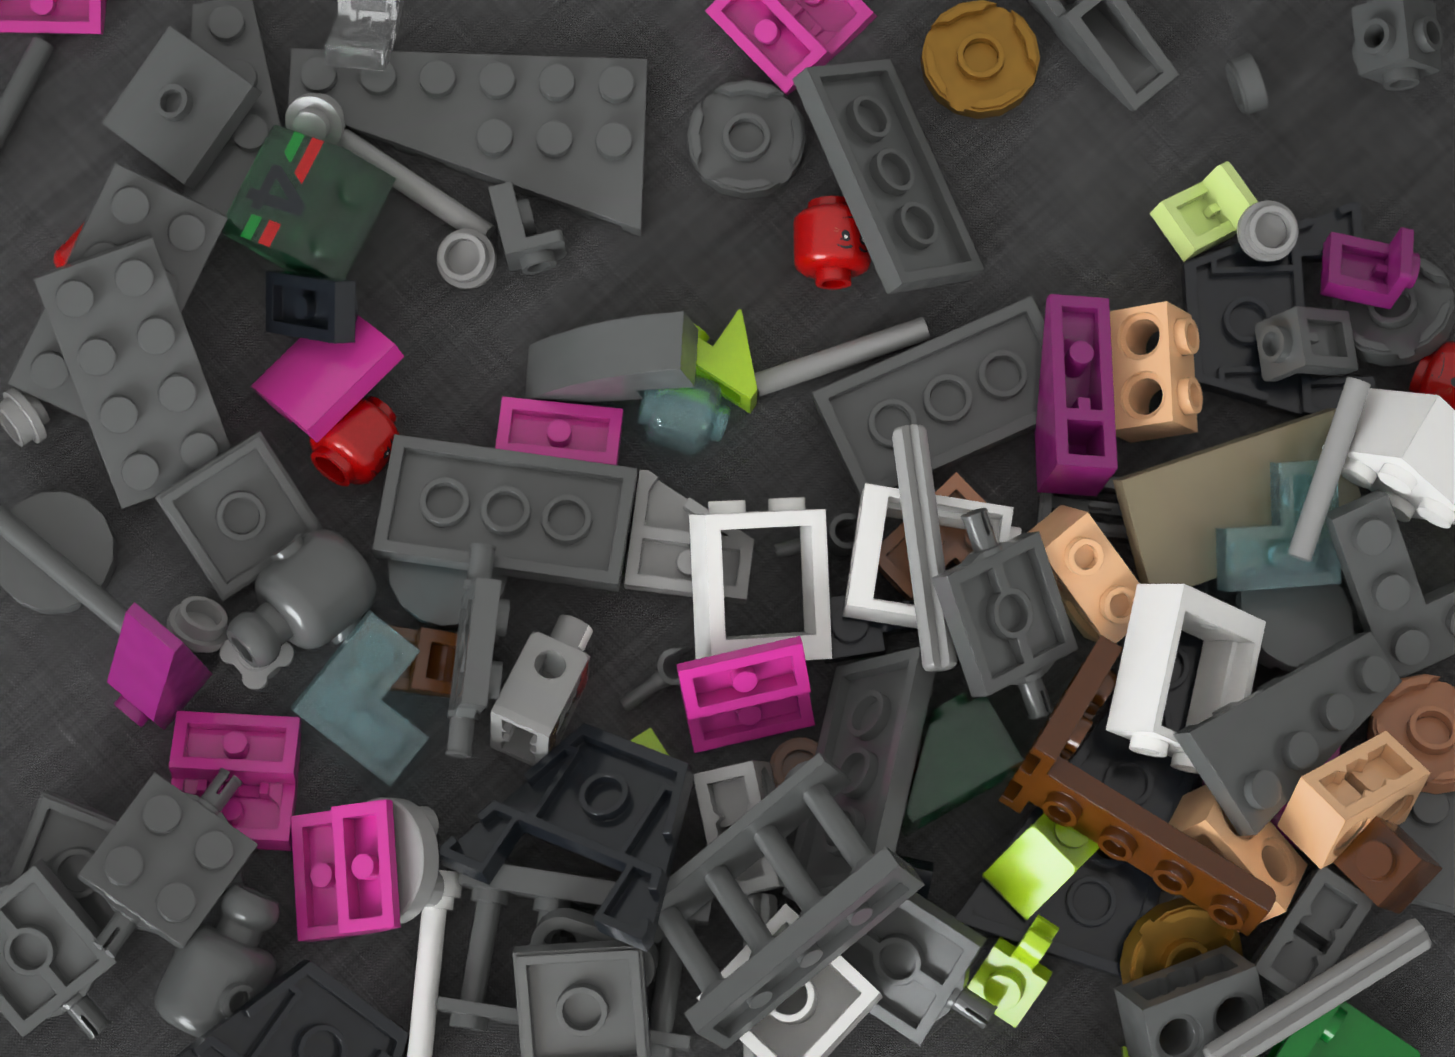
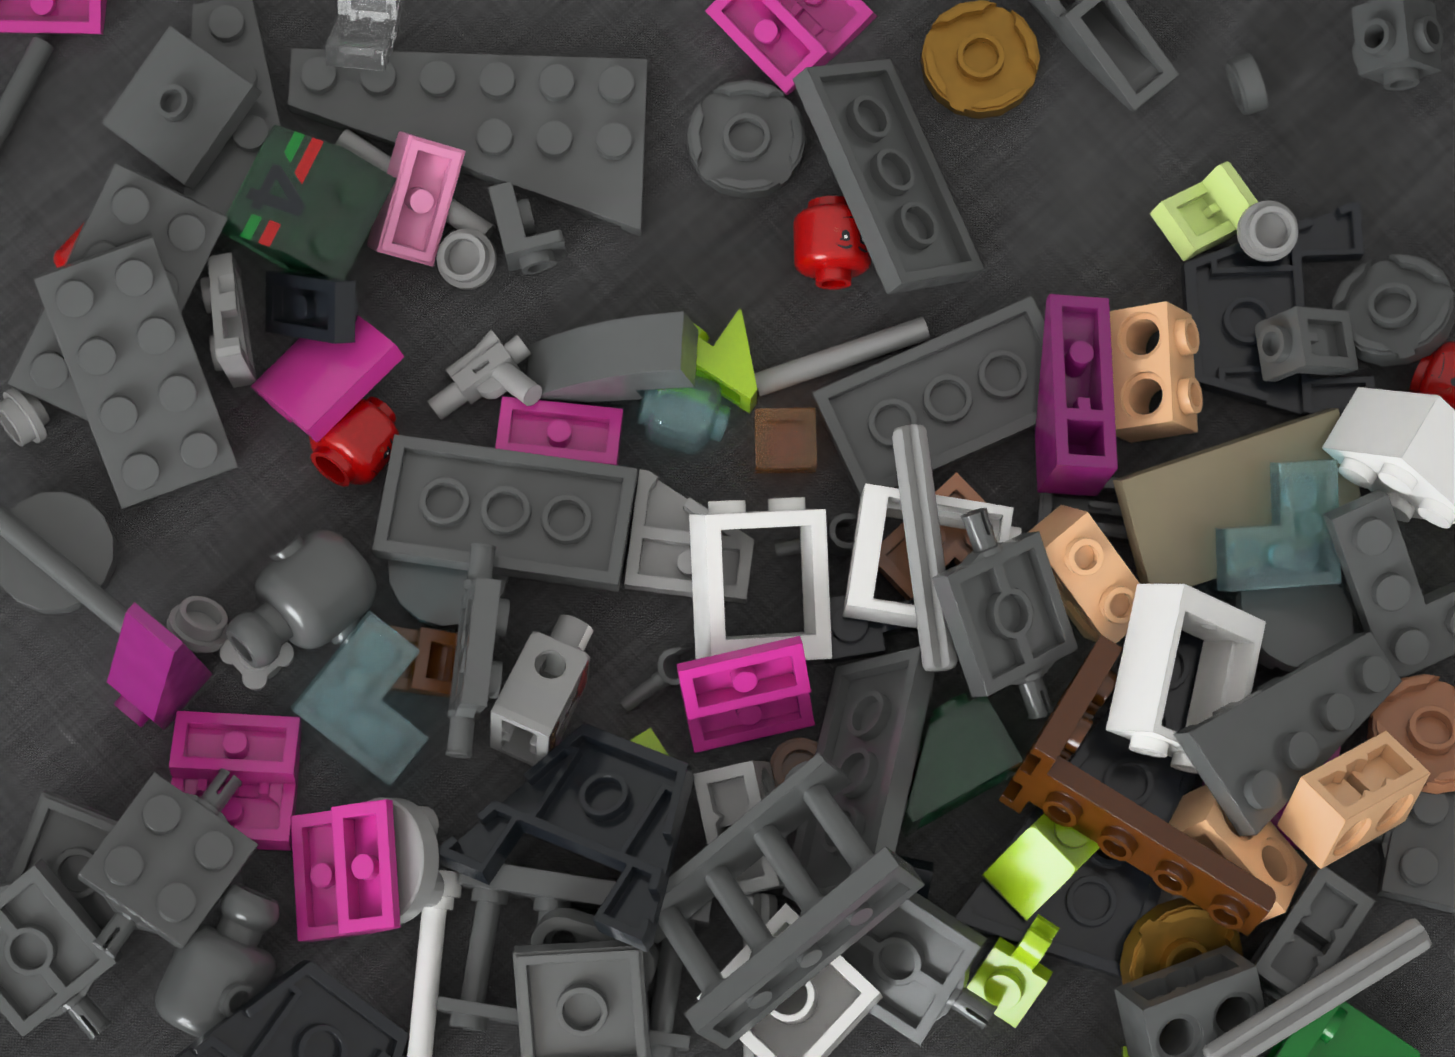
dark grey plate [155,430,323,601] -> none
light grey plate [285,93,345,152] -> none
light grey bar [1287,377,1371,562] -> none
magenta bracket [1320,227,1420,310] -> none
reddish brown brick [1333,816,1443,914] -> none
none -> light grey wing [201,252,257,388]
none -> bright pink slope [367,131,466,267]
none -> light grey piece [427,329,542,421]
none -> clear orange plate [754,408,817,474]

